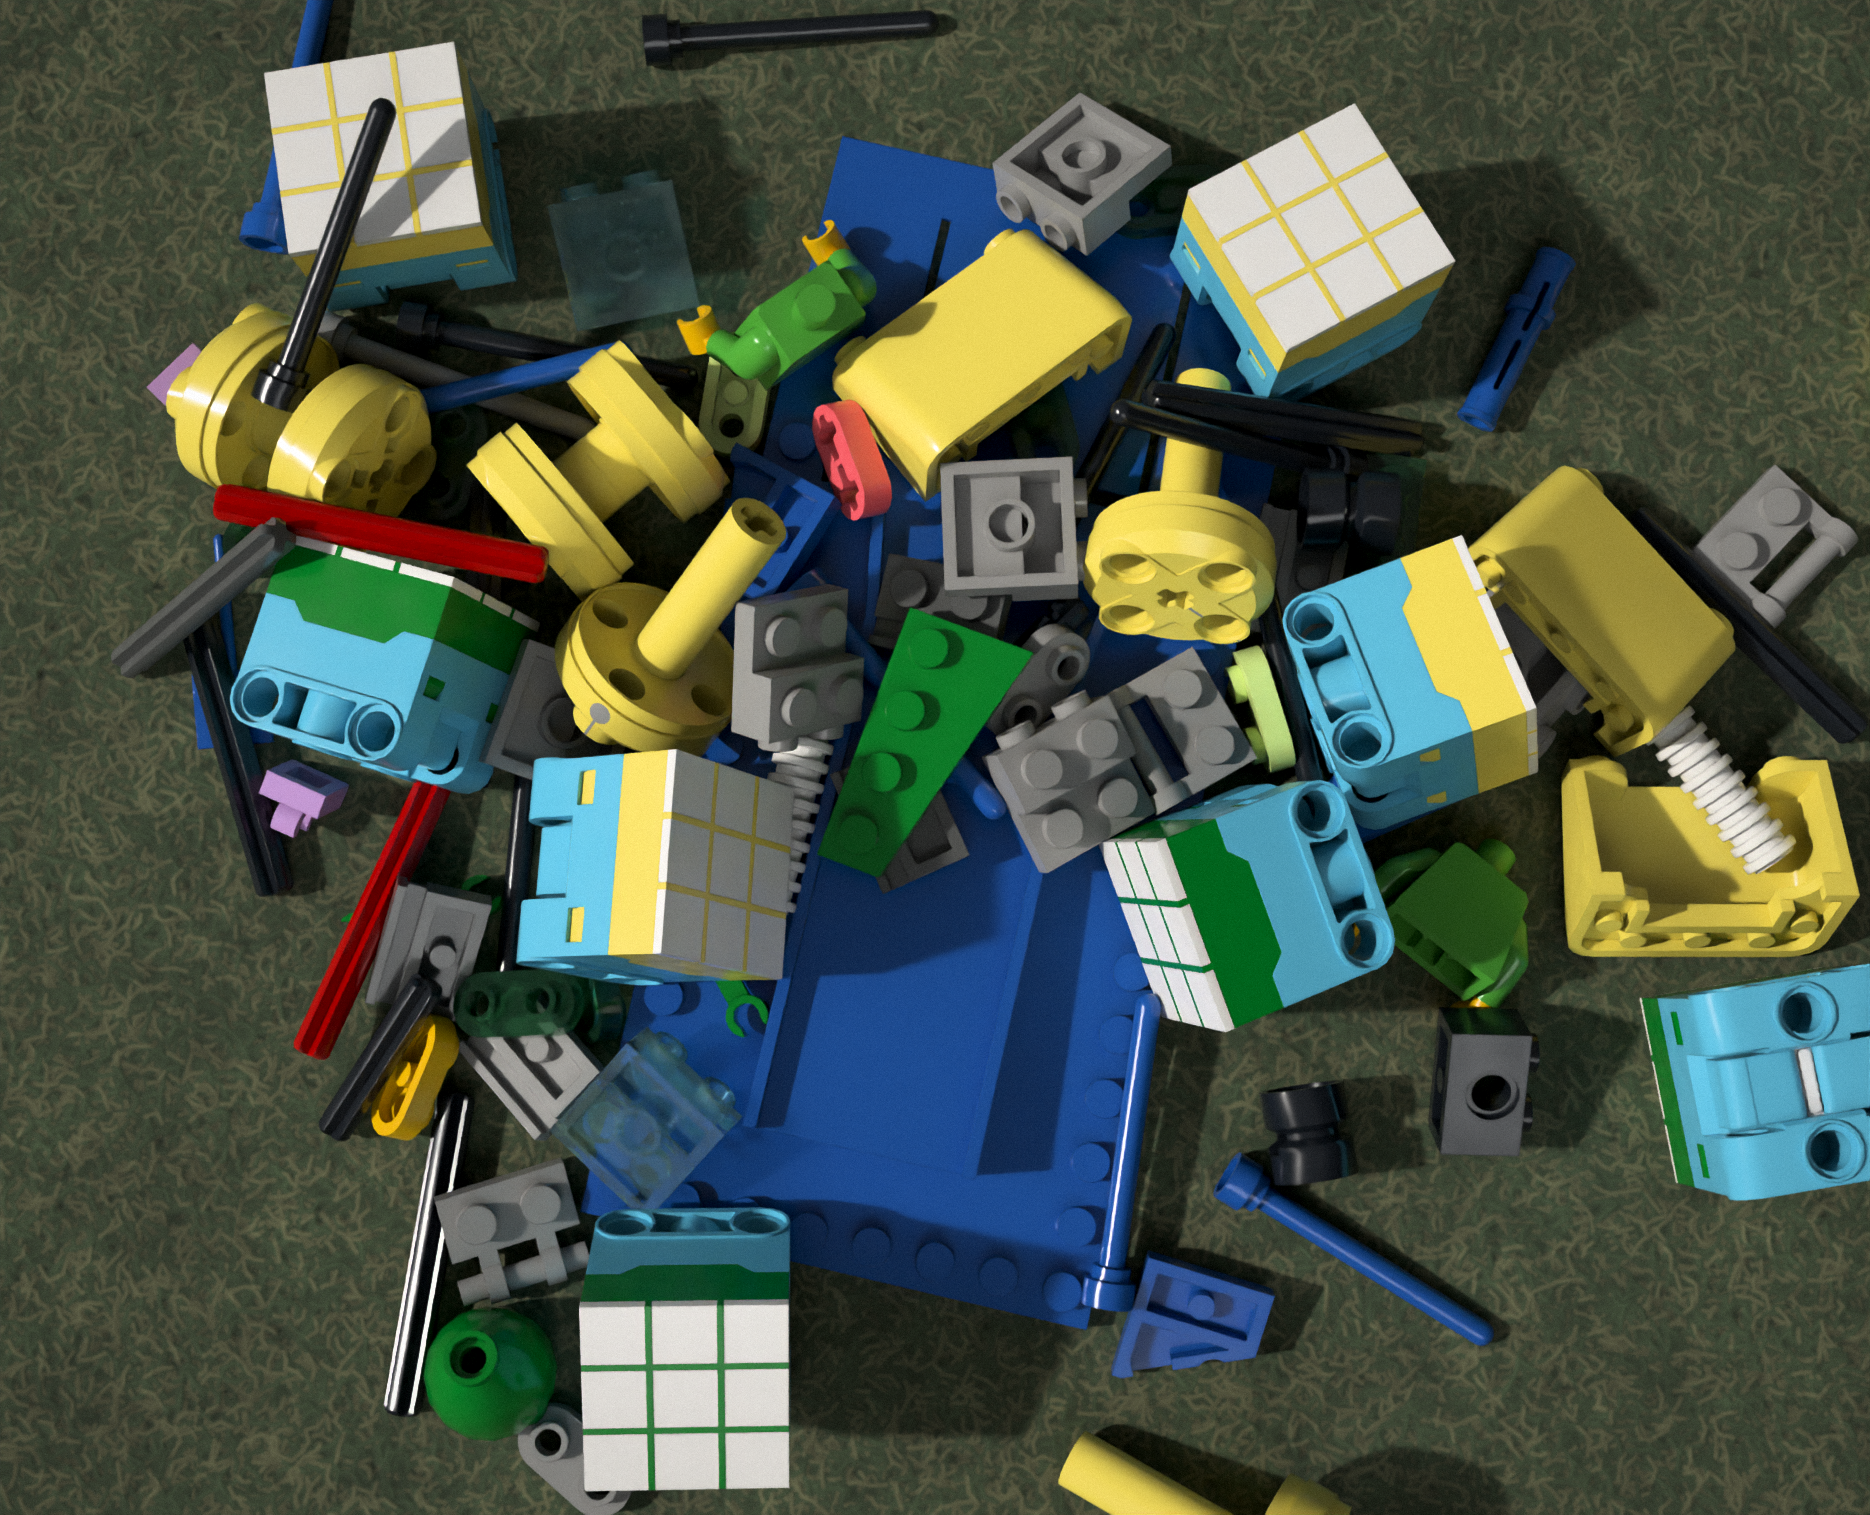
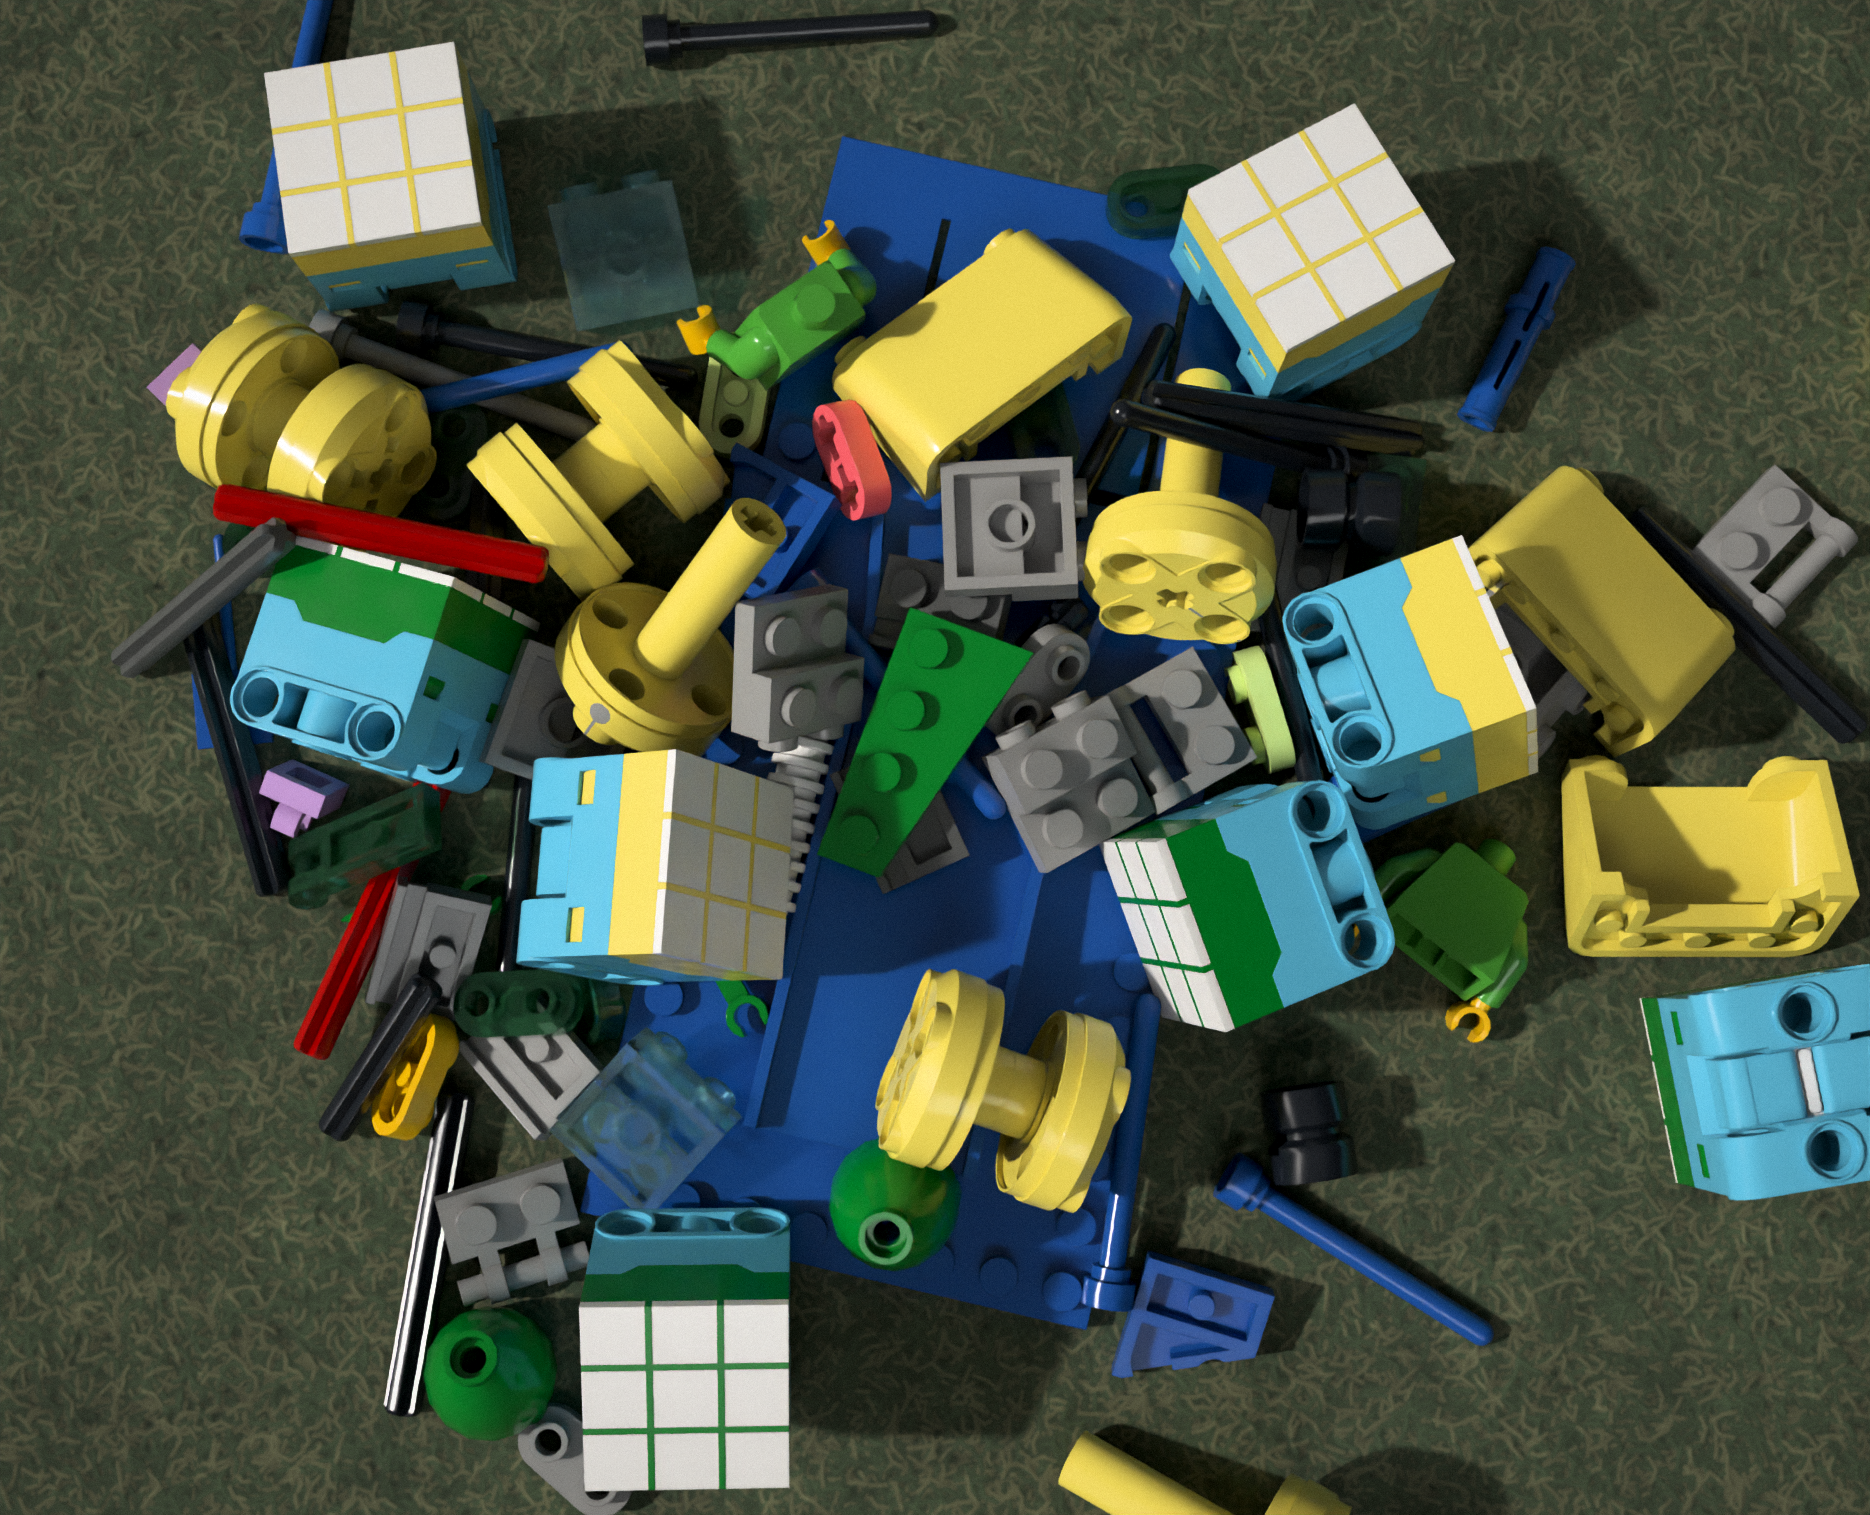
black piece [251,98,397,413] -> none
light grey plate [992,93,1172,256] -> none
black brick [1428,1007,1540,1156] -> none
white piece [1646,706,1796,874] -> none
none -> clear green plate [288,782,442,910]
none -> green piece [829,1137,962,1271]
none -> light yellow piece [875,969,1131,1213]

